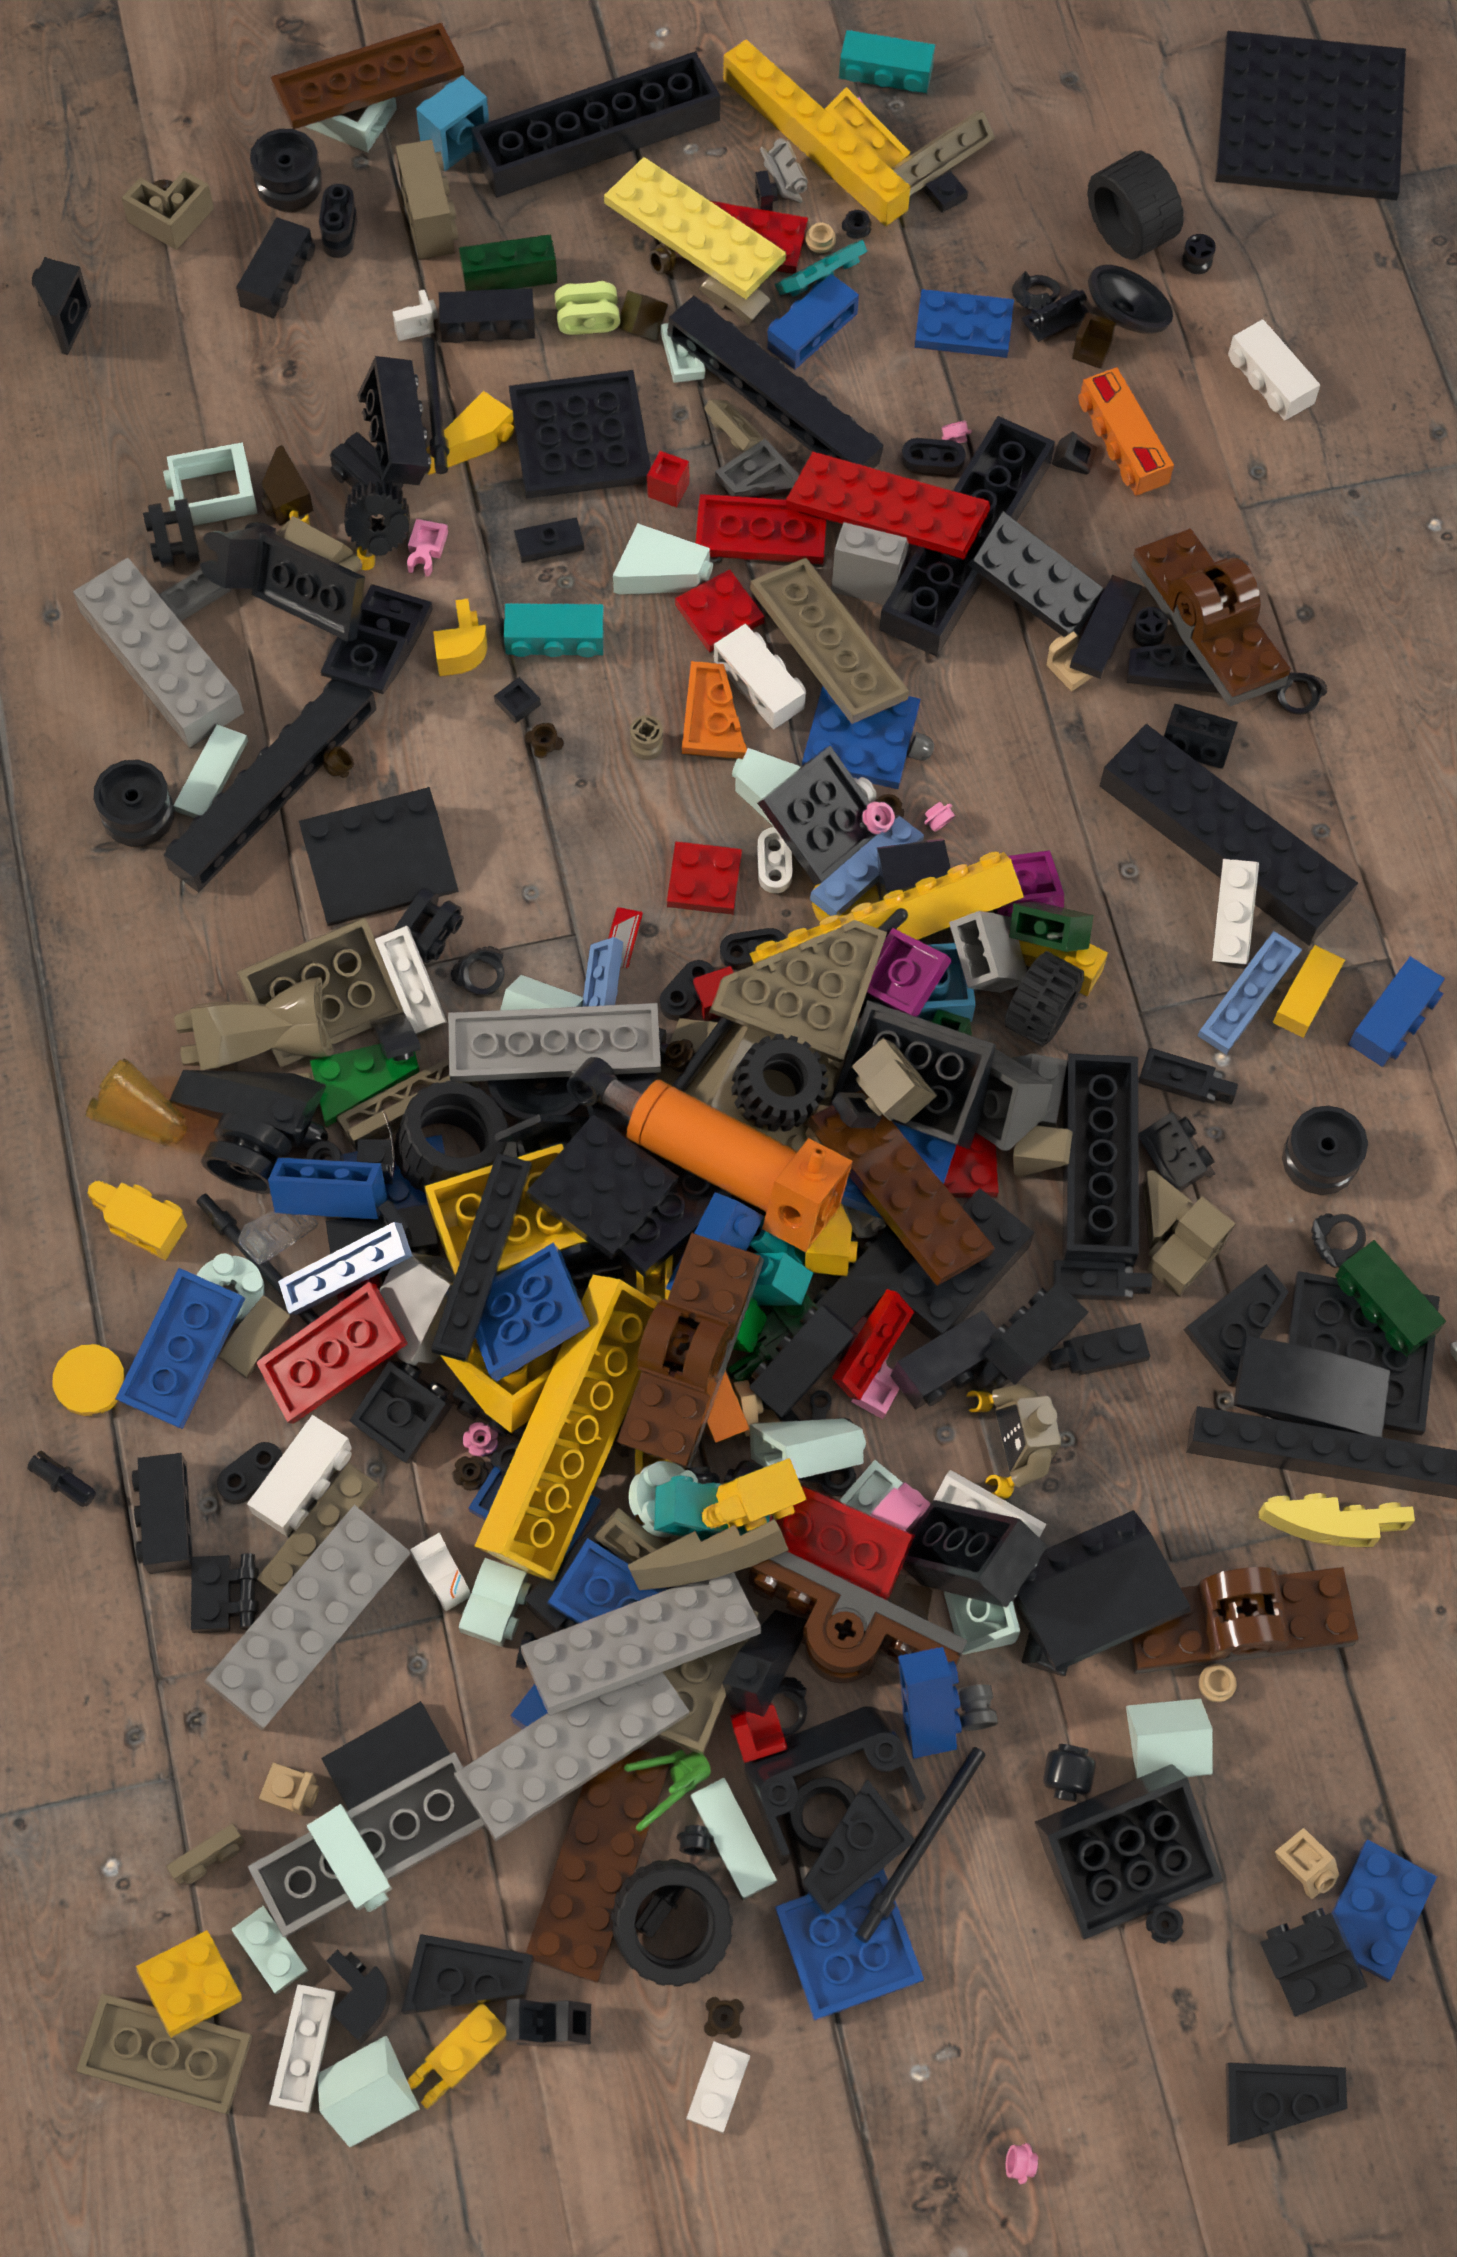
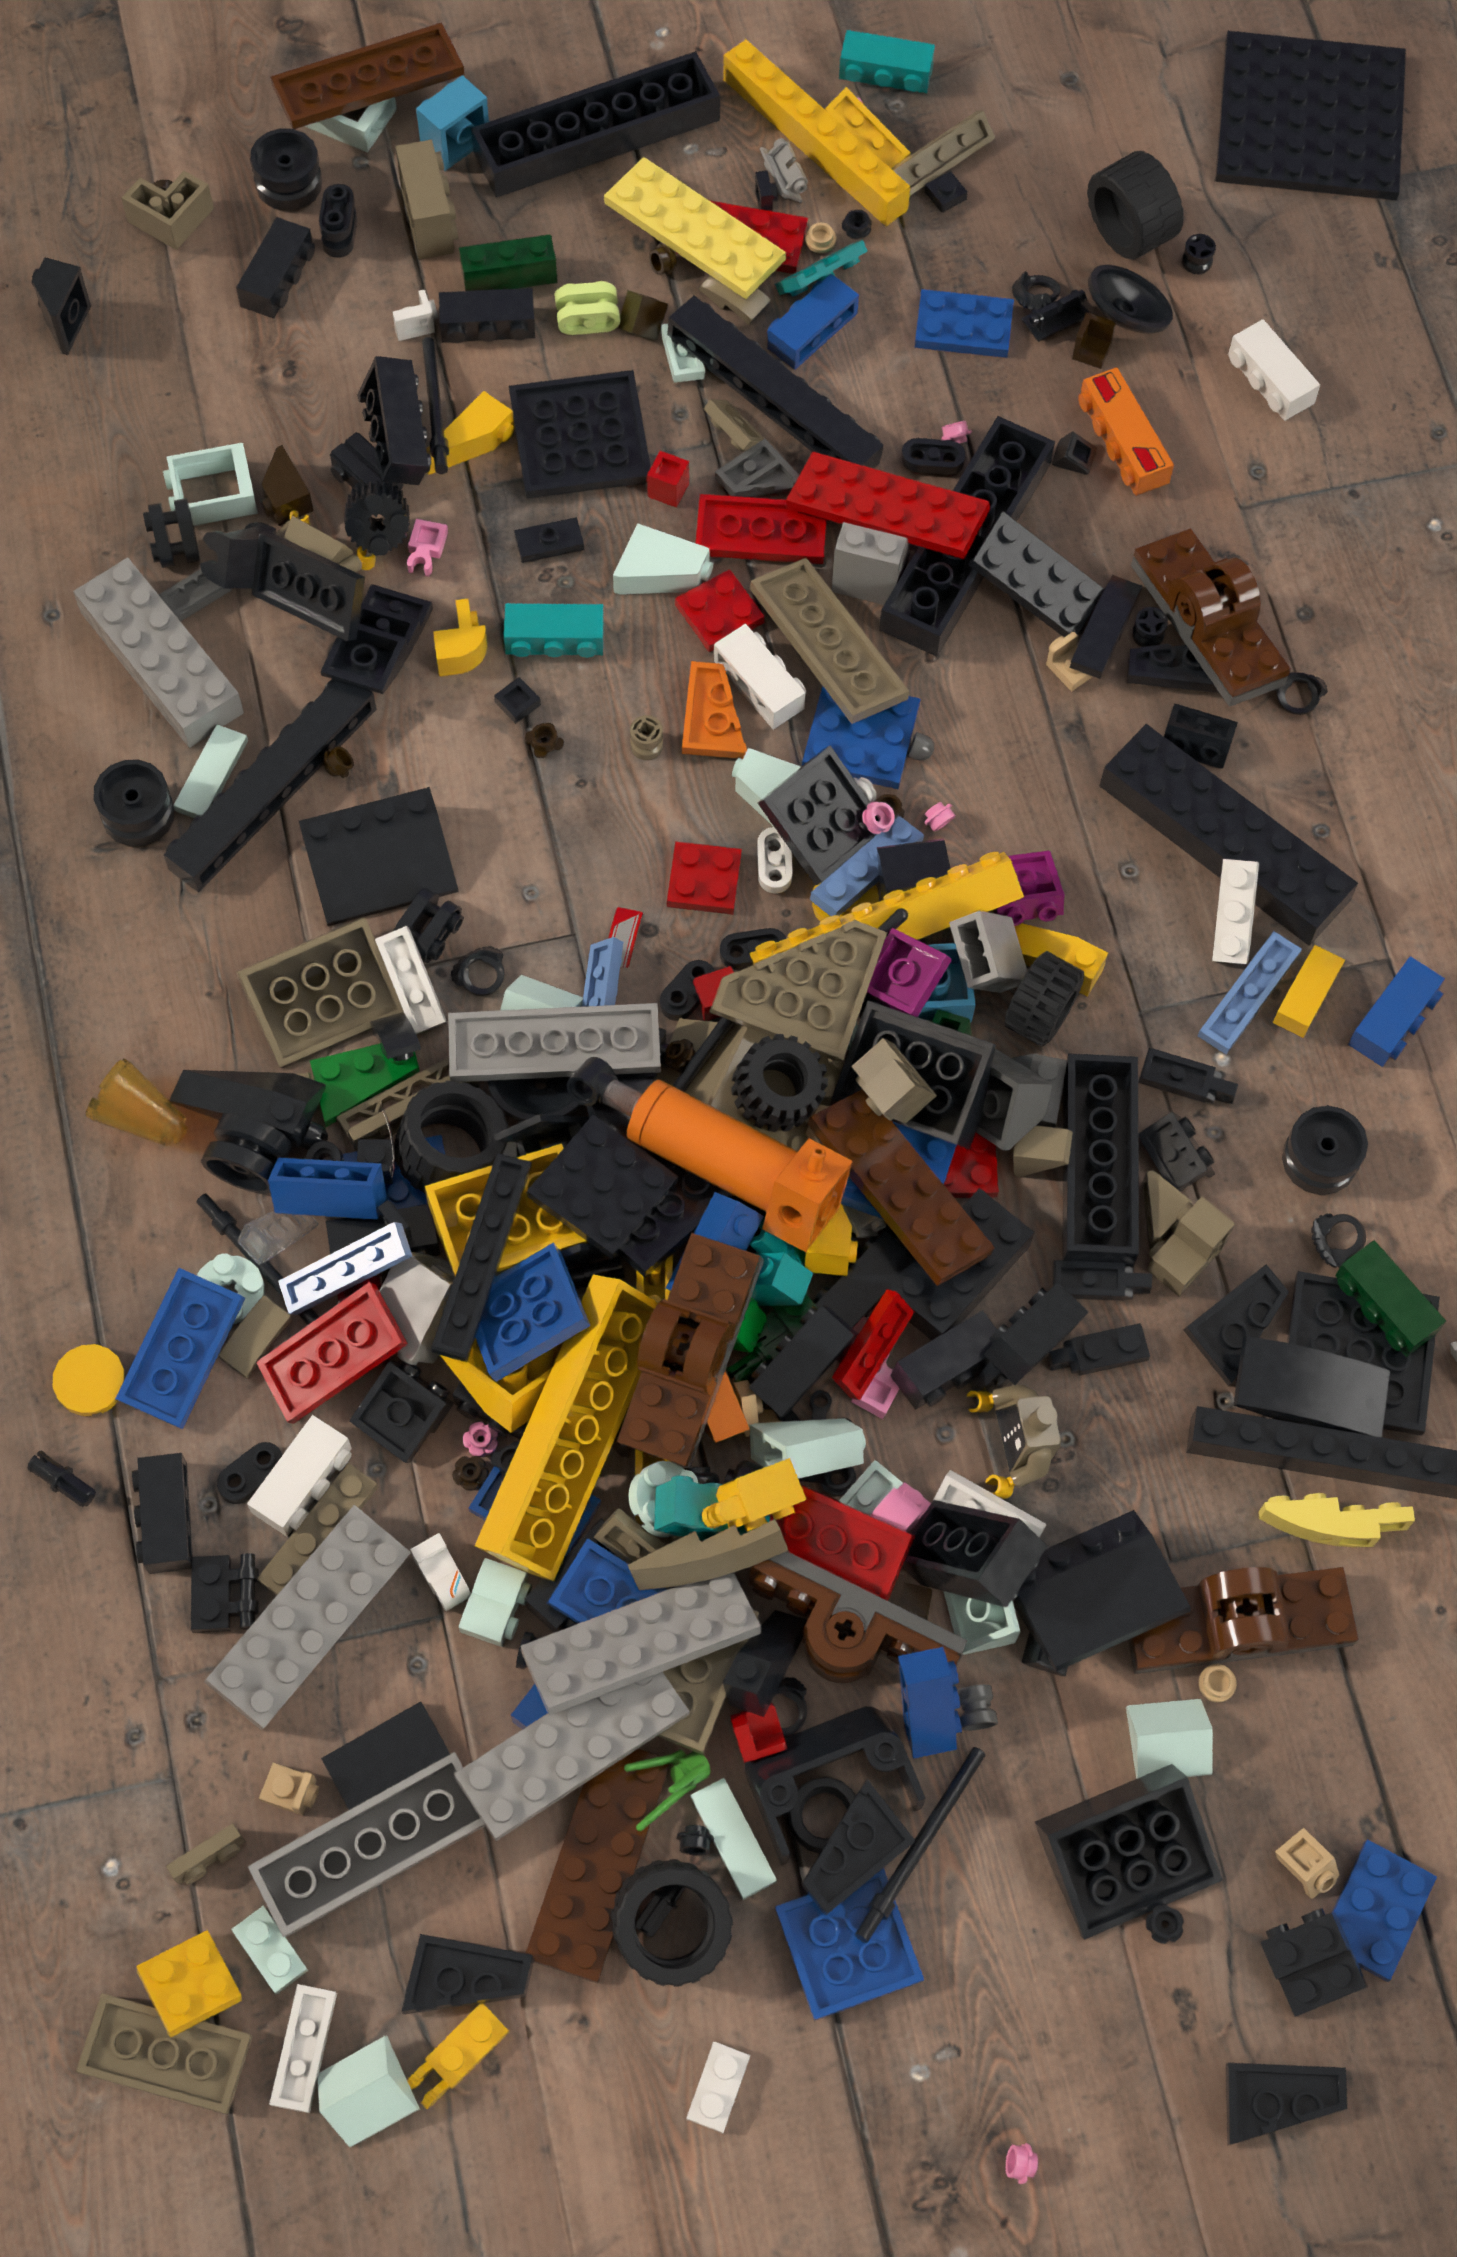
yellow hinge [87,1180,188,1261] -> none
dark tan hips [174,977,334,1070] -> none
light aqua window [307,1804,392,1912] -> none
black brick [326,1949,390,2044] -> none
black brick [505,1999,591,2046] -> none
dark brown plate [704,1997,744,2039] -> none
black plate [832,1092,882,1128] -> none
dark green brick [1009,901,1094,952] -> none
black head [1043,1744,1096,1802] -> none

